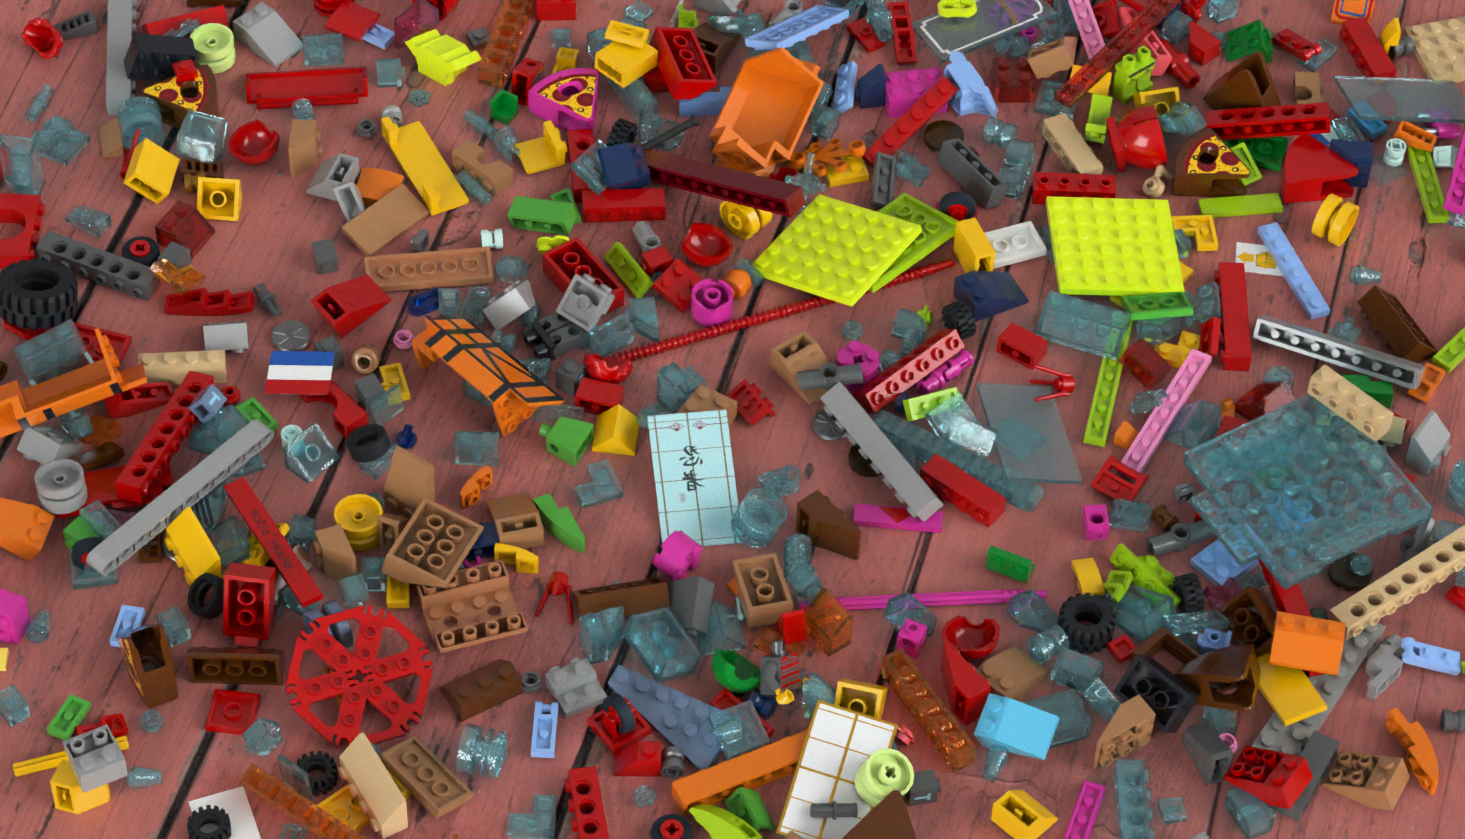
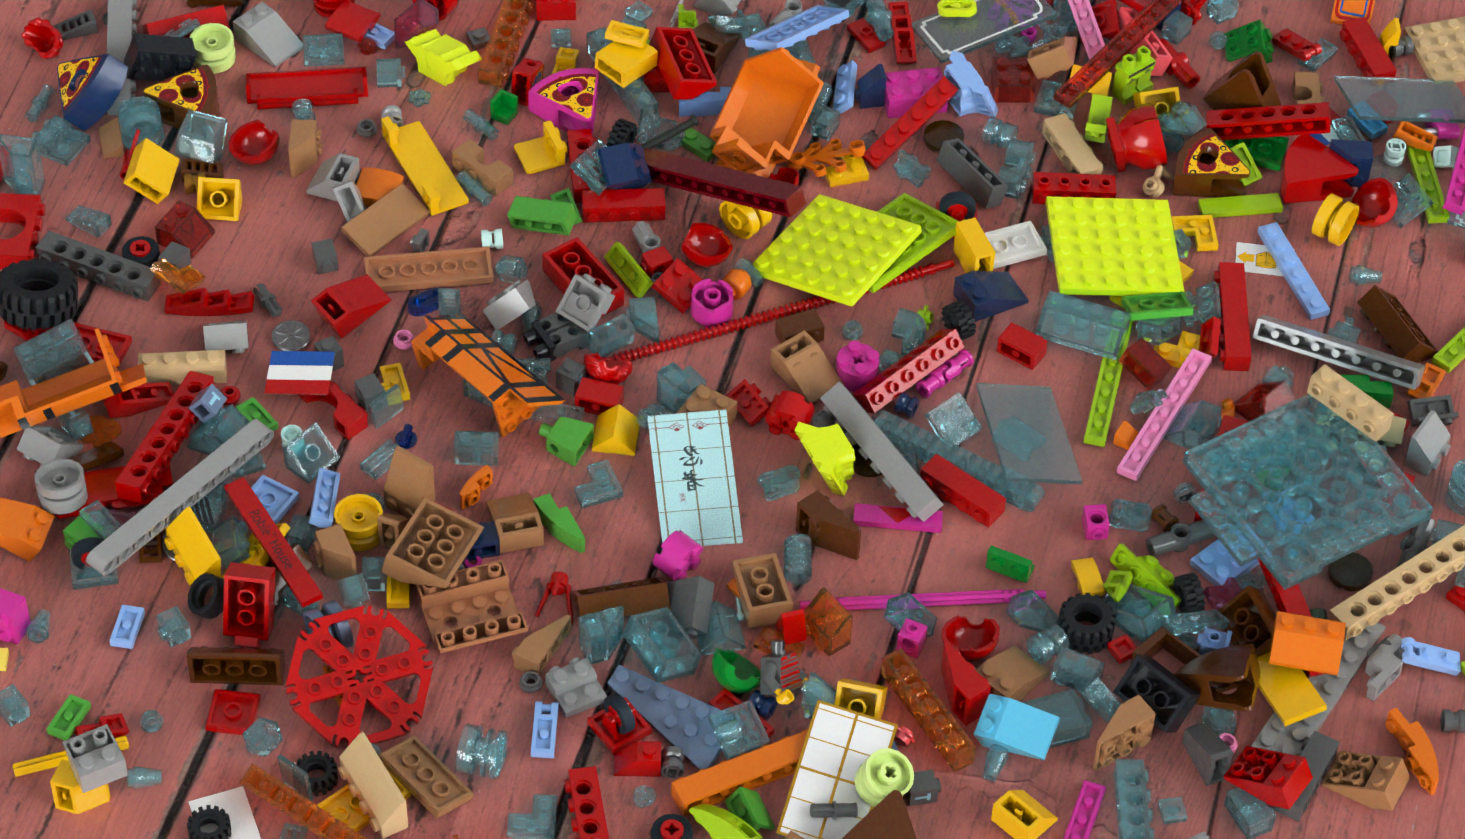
reddish brown piece [117,624,178,709] -> none
red plate [172,59,198,82] -> none
black tyre [346,424,390,463] -> none
medium nougat head [351,343,381,374] -> none
reddish brown slope [439,659,522,722] -> none
clear light blue slope [461,285,491,324] -> none
clear light blue plate [494,125,520,162] -> none
yellow slope [494,543,539,574] -> none
neon yellow plate [536,235,570,255] -> none
clear light blue wheel [731,488,788,547] -> none
clear light blue bar [785,152,827,214] -> none
clear light blue wheel [787,565,827,608] -> none
dark grey piece [797,363,864,391] -> none
dark grey plate [870,152,896,209] -> none
lime plate [903,387,961,421] -> none
clear light blue bracket [949,414,999,457] -> none
red plant [1030,364,1075,402] -> none
red plate [1091,455,1149,509] -> none
red slope [1187,21,1221,67] -> none
clear light blue plate [1350,554,1373,575] -> none
none -> dark blue piece [57,54,128,131]
none -> light blue plate [251,475,300,524]
none -> light blue plate [309,467,341,528]
none -> clear red plate [357,38,377,56]
none -> medium nougat slope [512,615,571,676]
none -> bright green plate [677,127,716,162]
none -> red brick [765,391,815,440]
none -> reddish brown brick [775,309,825,344]
none -> neon yellow slope [794,422,855,496]
none -> clear light blue cone [1161,130,1184,152]
none -> red cylinder [1351,177,1398,228]
none -> clear light blue plate [1392,173,1434,229]
none -> dark grey bracket [1407,395,1459,427]

